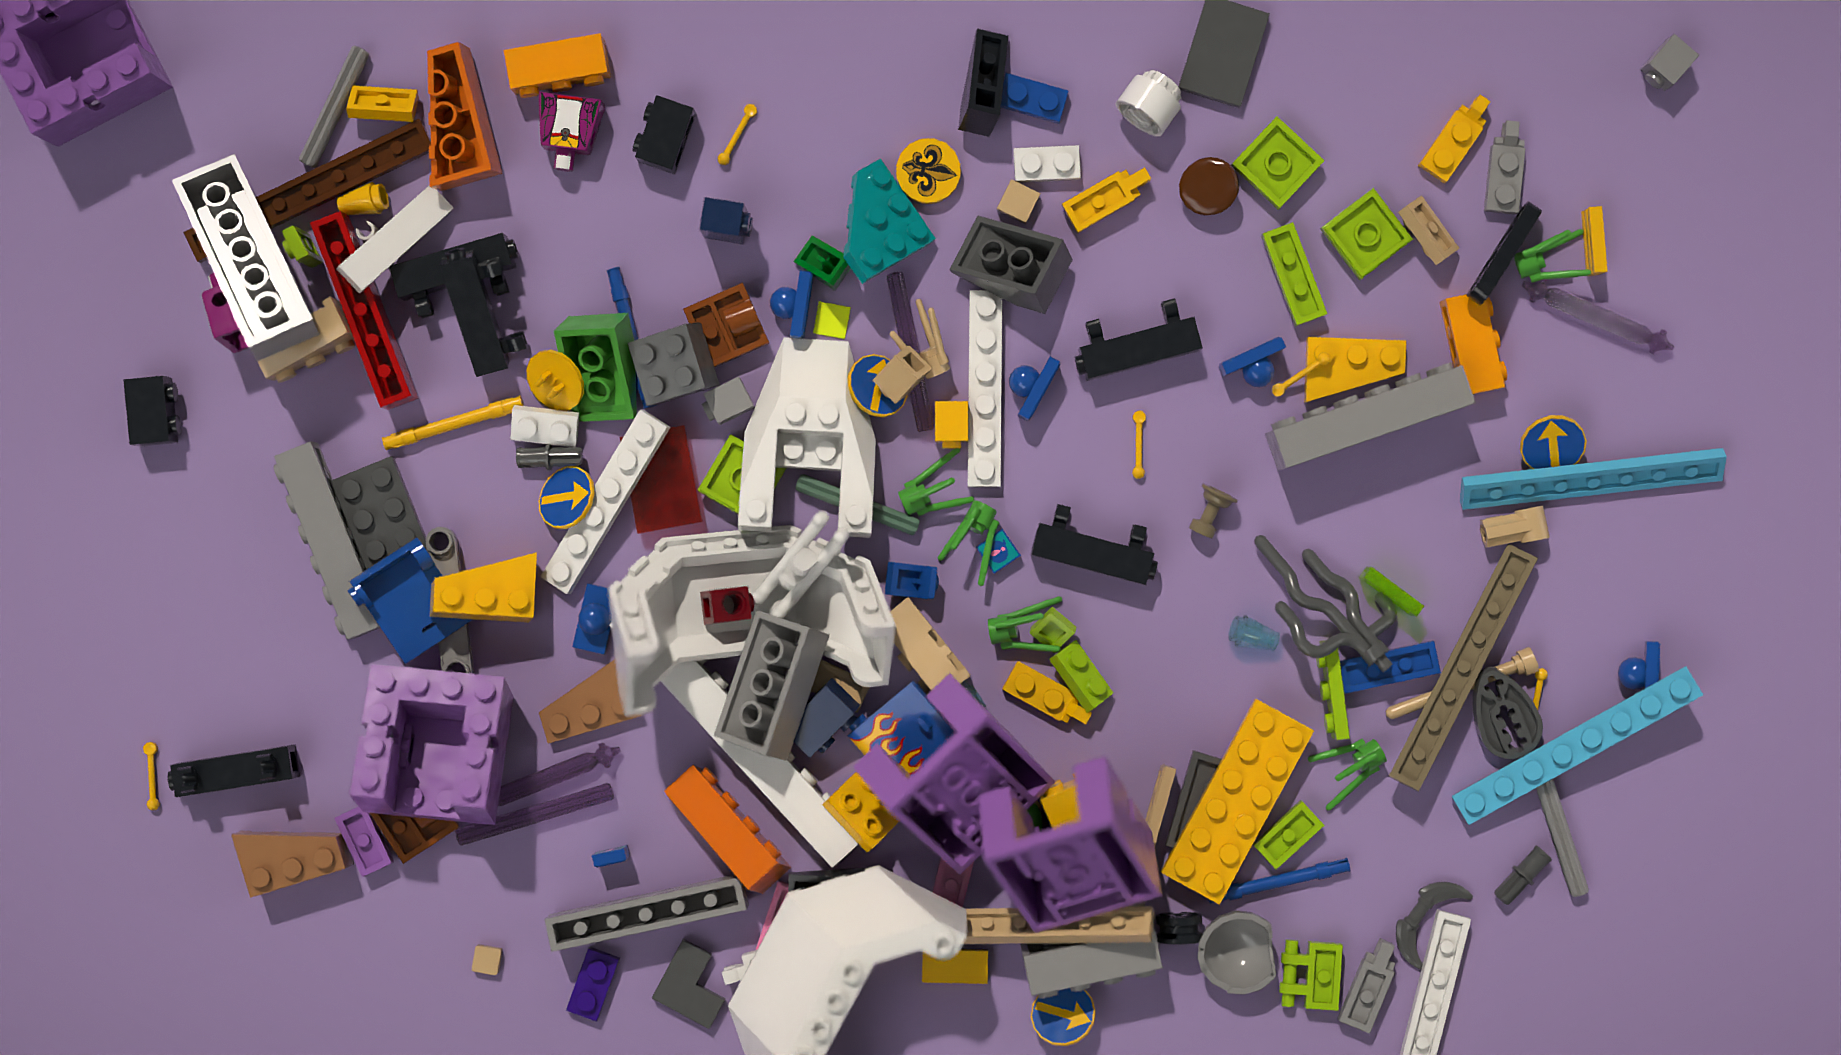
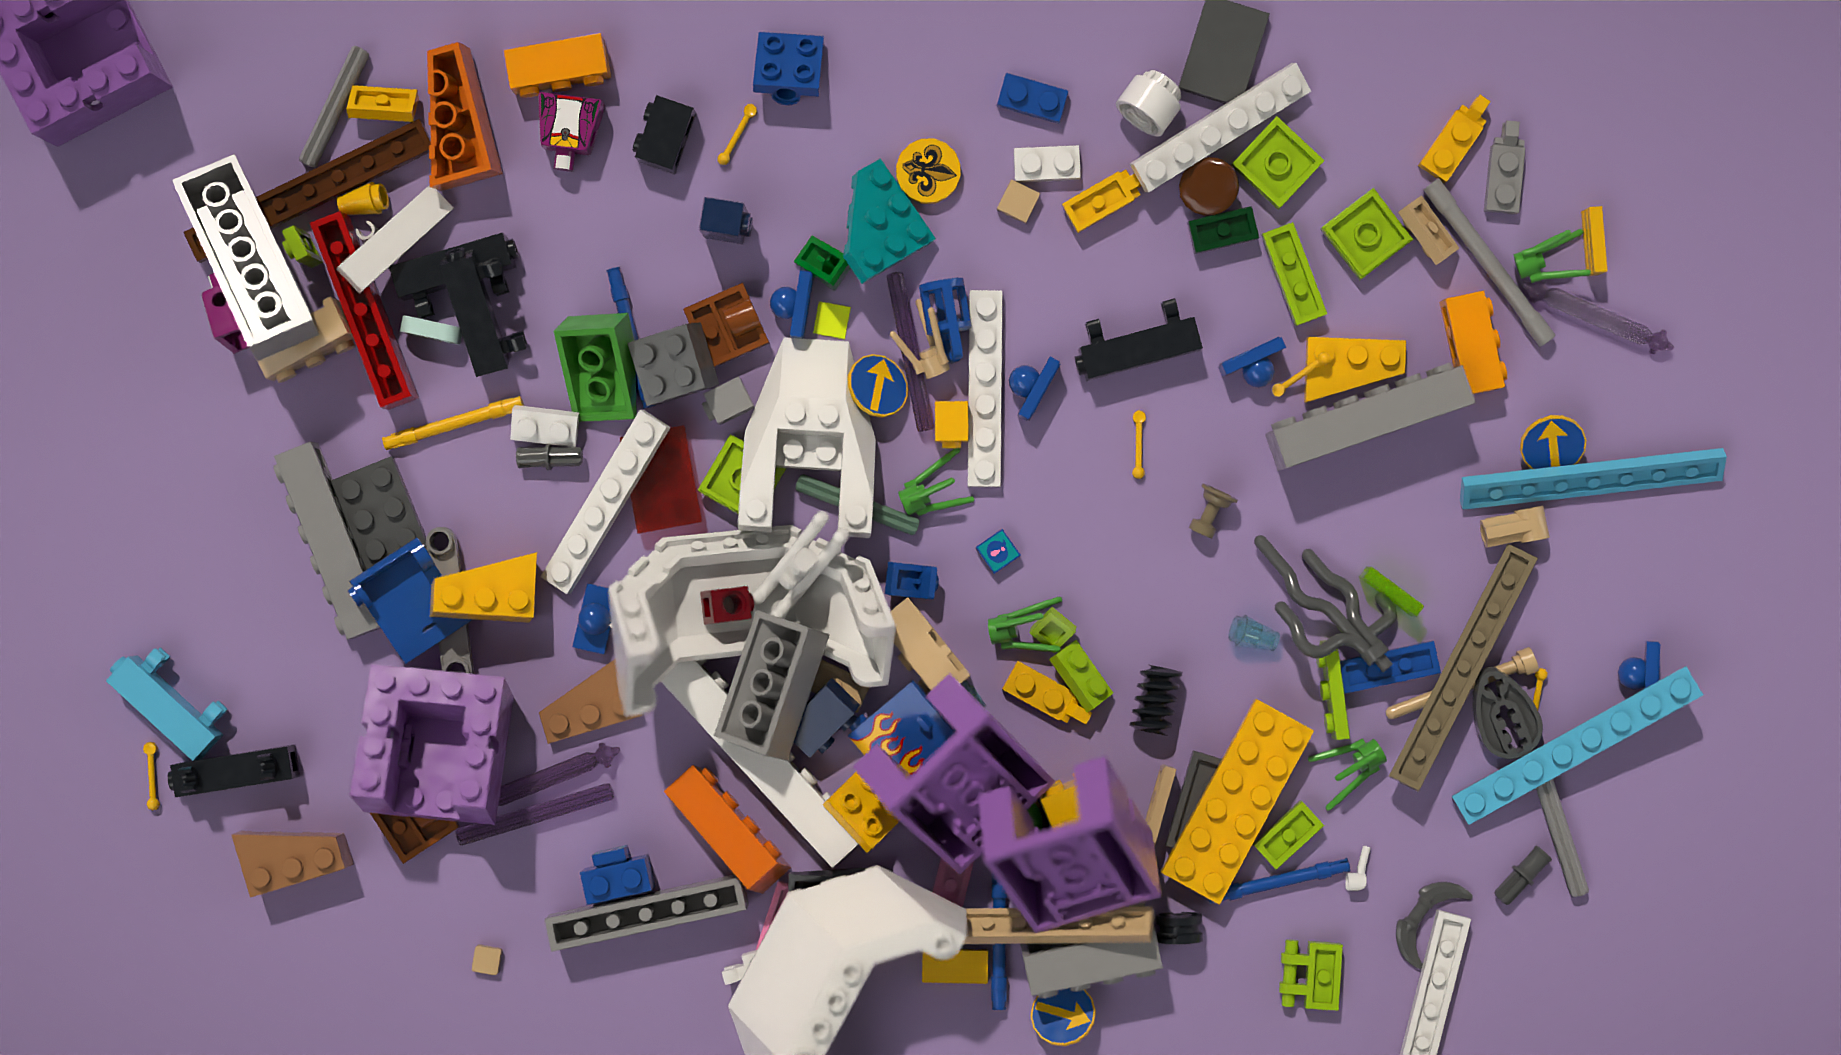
black brick [123,376,181,447] -> none
medium lavender plate [334,806,394,877] -> none
yellow piece [527,349,584,411] -> none
blue piece [538,466,595,529] -> none
dark purple plate [566,947,620,1022] -> none
dark grey tile [652,939,726,1029] -> none
tan brick [873,345,932,404] -> none
bright green plant [938,500,1000,586] -> none
dark grey slope [950,216,1073,314] -> none
black slope [958,28,1008,137] -> none
black brick [1030,504,1158,585] -> none
light grey cylinder [1197,910,1276,995] -> none
light grey hinge [1337,938,1395,1033] -> none
black beam [1466,201,1542,305] -> none
light grey brick [1640,34,1699,91] -> none
none -> medium azure brick [106,648,228,761]
none -> light aqua beam [399,316,462,345]
none -> blue brick [580,854,655,905]
none -> blue plate [753,32,824,105]
none -> blue piece [919,278,972,364]
none -> blue piece [991,873,1008,1010]
none -> black piece [1129,665,1183,736]
none -> white plate [1130,63,1311,192]
none -> dark green plate [1187,206,1260,254]
none -> white hand [1345,846,1371,891]
none -> light grey piece [1423,178,1556,347]

